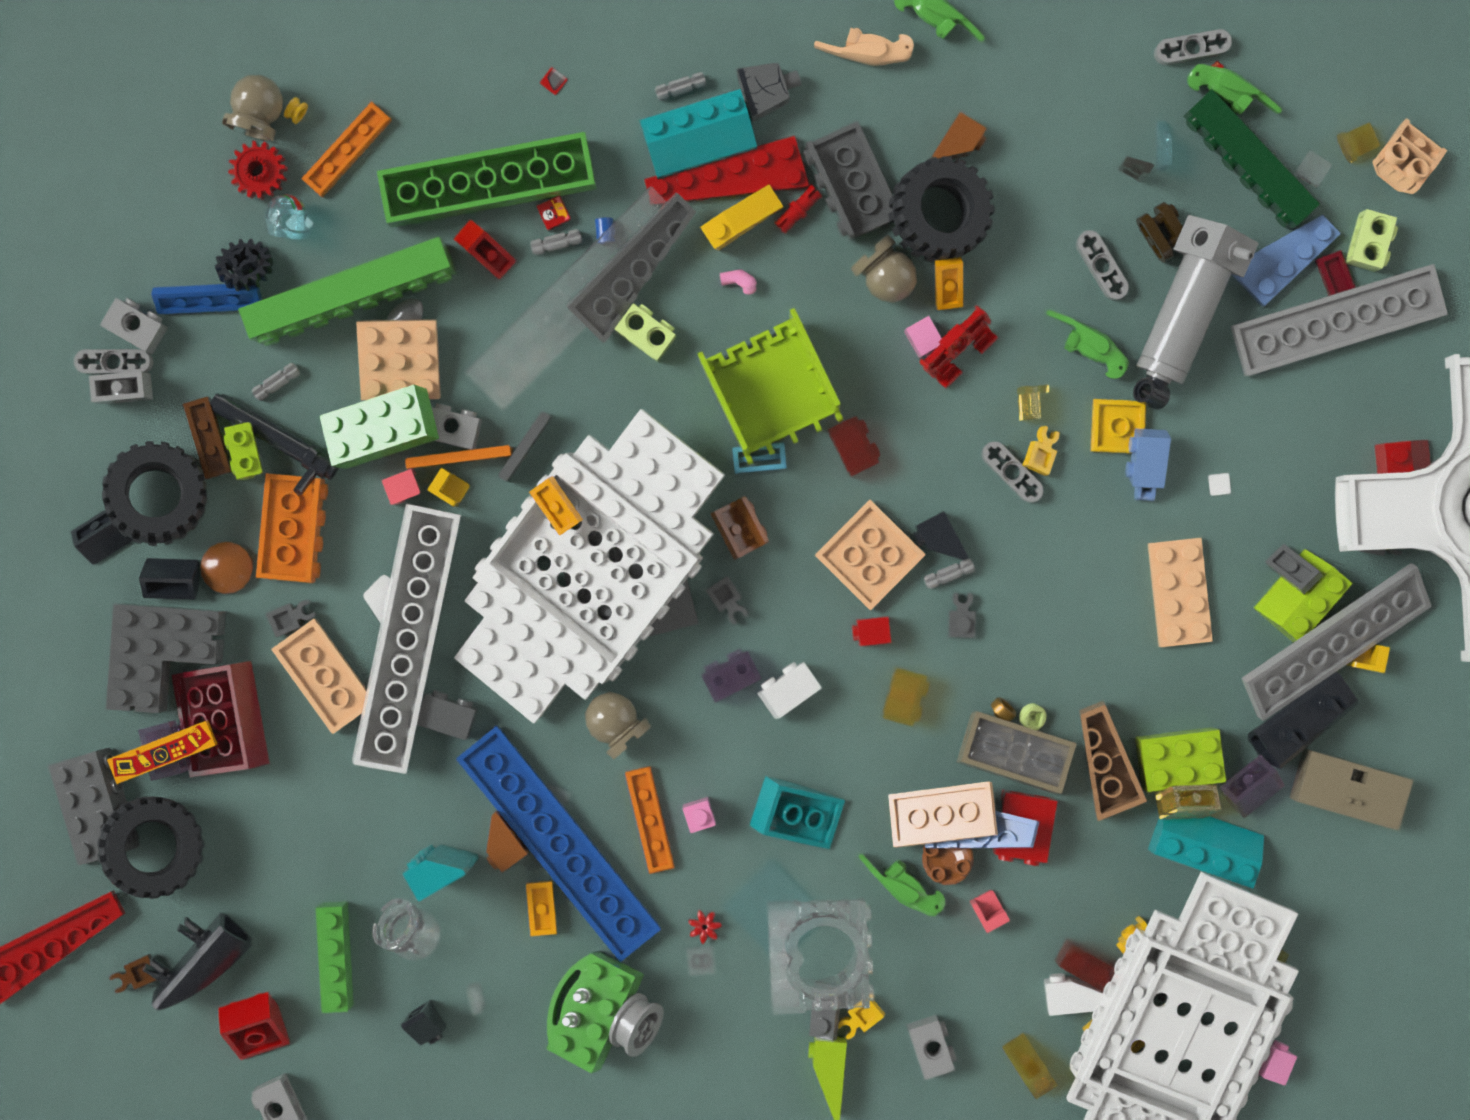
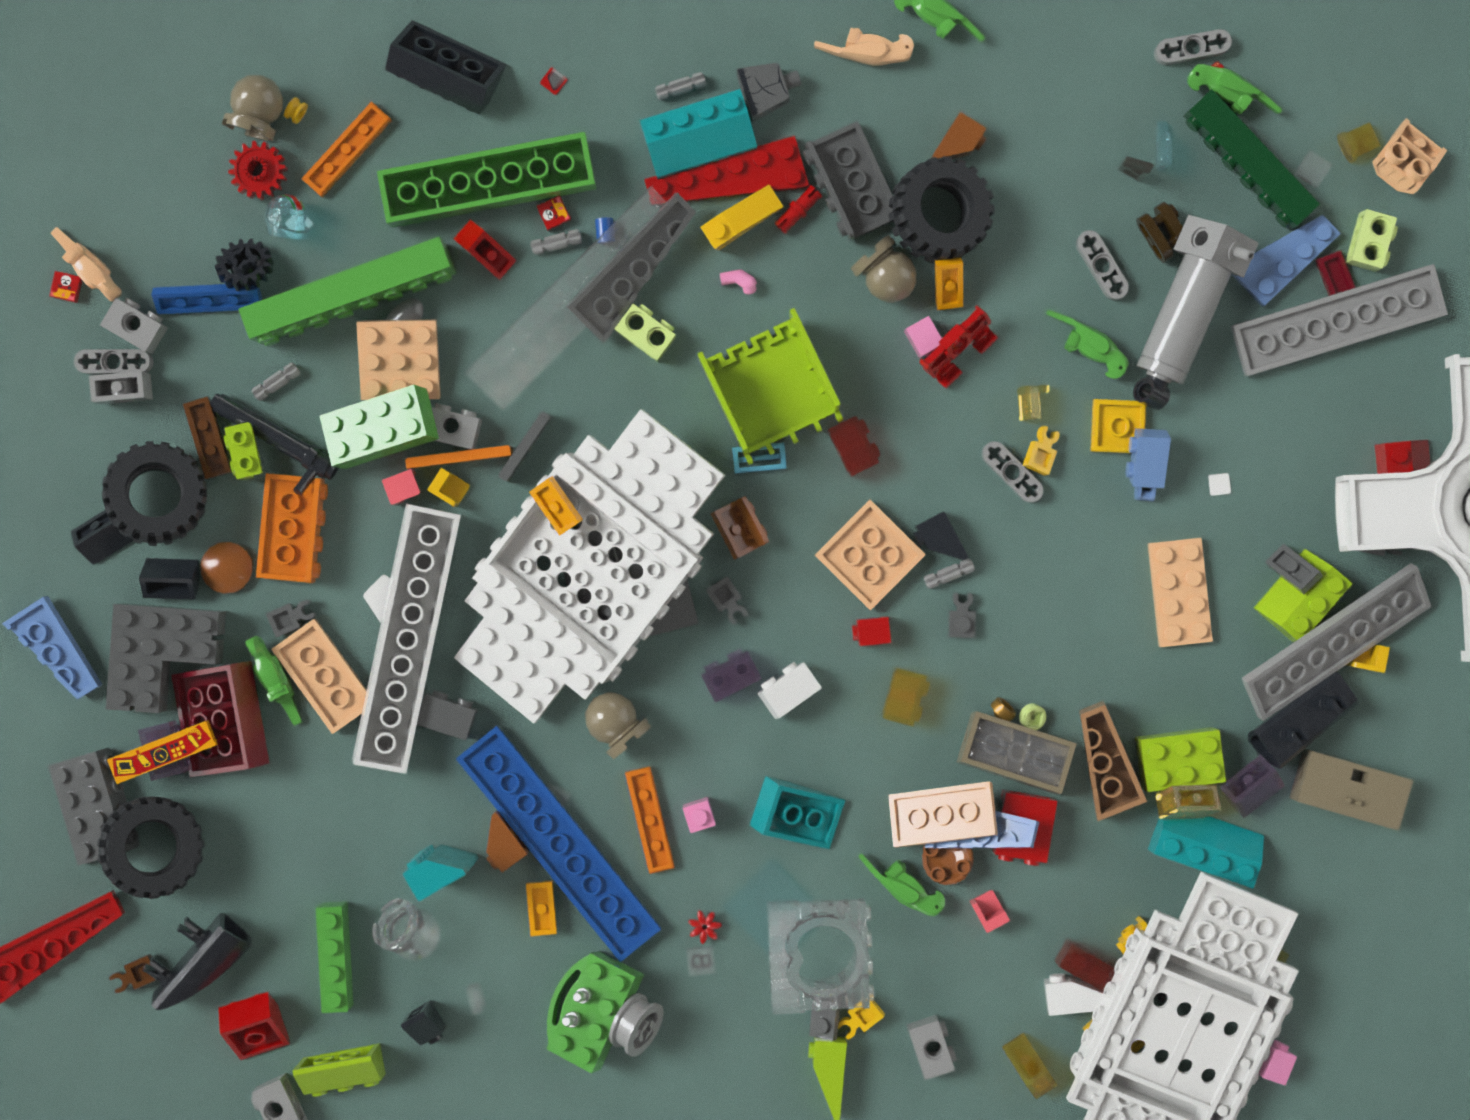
none -> medium blue wing [2,596,102,700]
none -> red tile [49,271,83,303]
none -> light nougat animal [51,227,122,302]
none -> bright green animal [245,636,303,726]
none -> lime slope [292,1043,386,1097]
none -> black slope [385,20,507,115]

